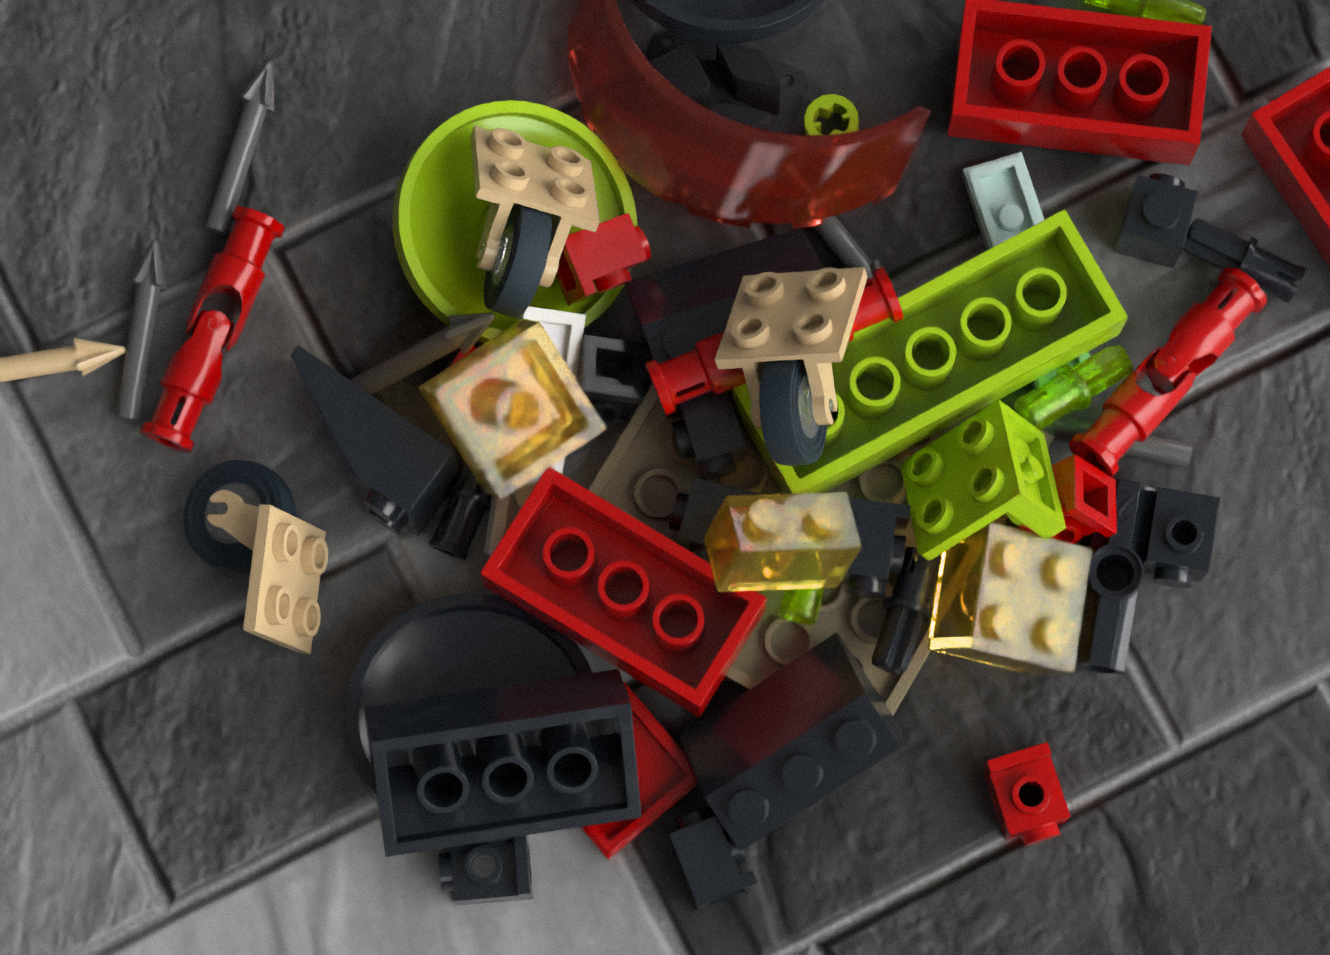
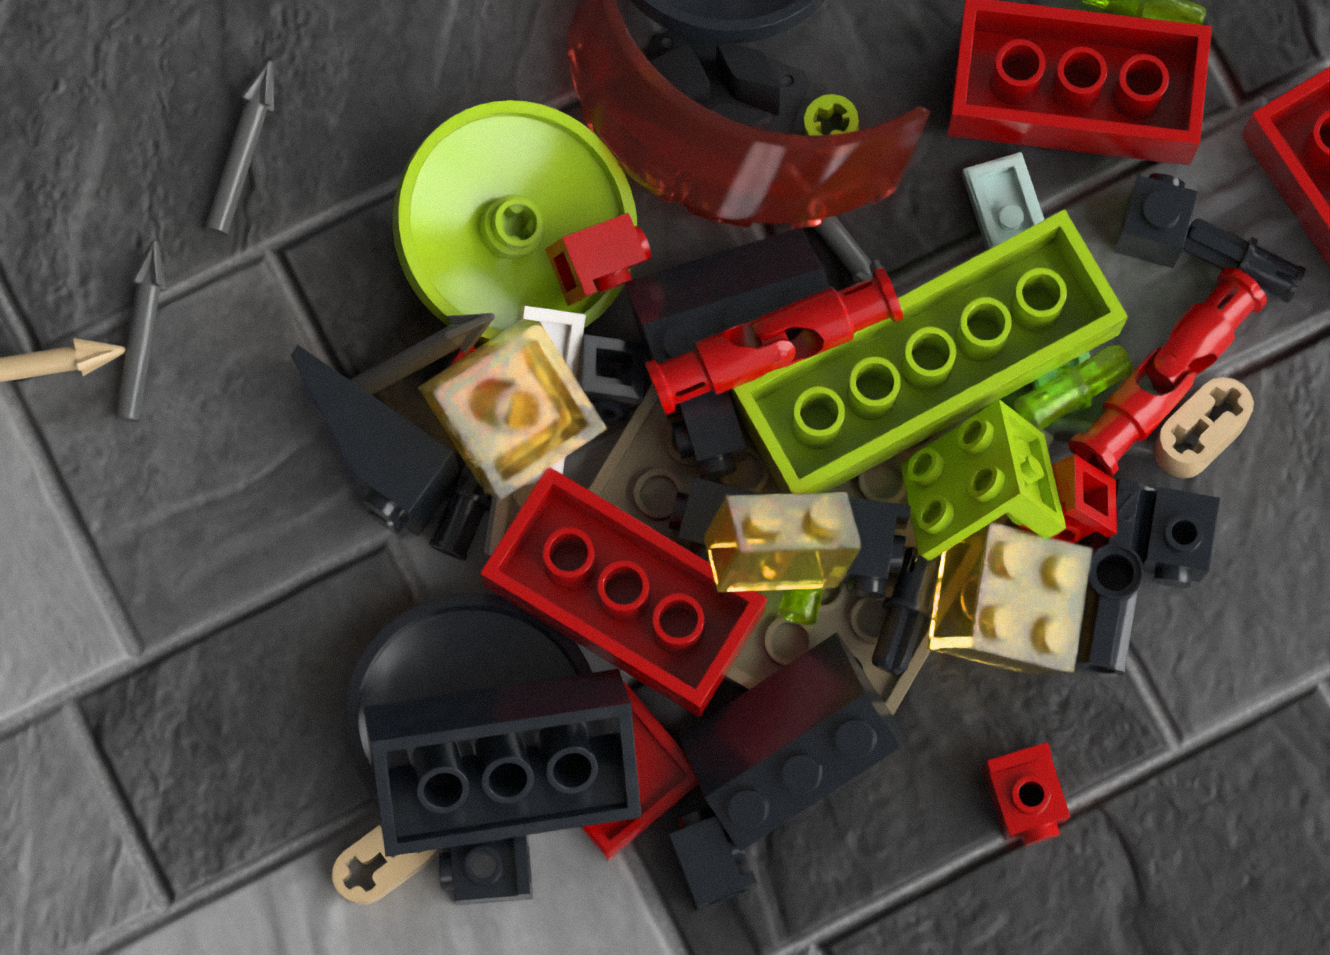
red piece [139,206,285,453] -> none
tan plate [183,460,328,654] -> none
tan plate [470,126,600,317] -> none
tan plate [715,267,868,466] -> none
none -> tan beam [332,825,440,905]
none -> tan beam [1153,377,1254,479]

